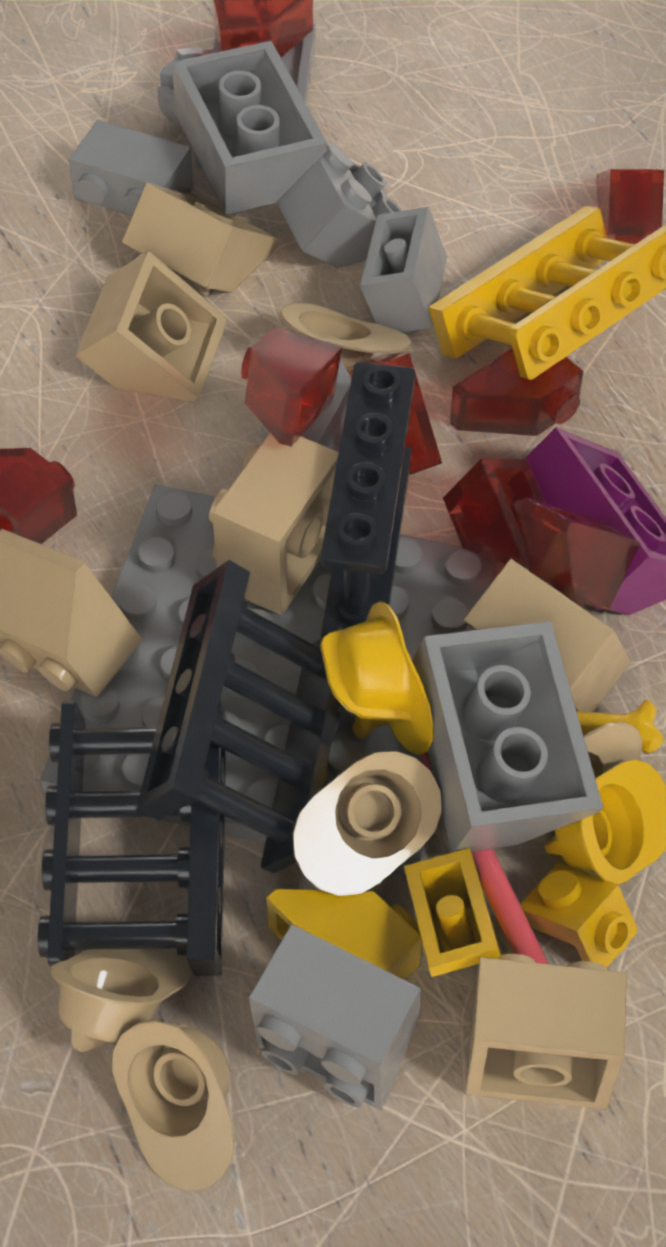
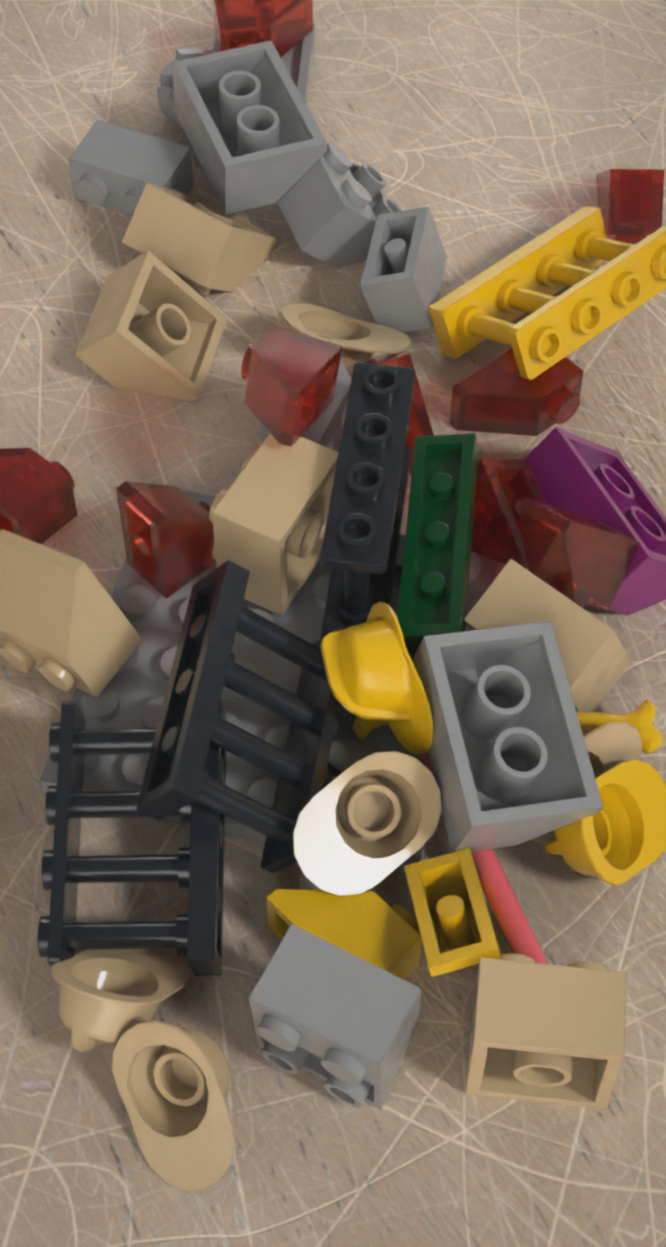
yellow bracket [520,862,637,968] -> none
none -> clear red slope [116,481,216,599]
none -> dark green fence [397,433,479,660]

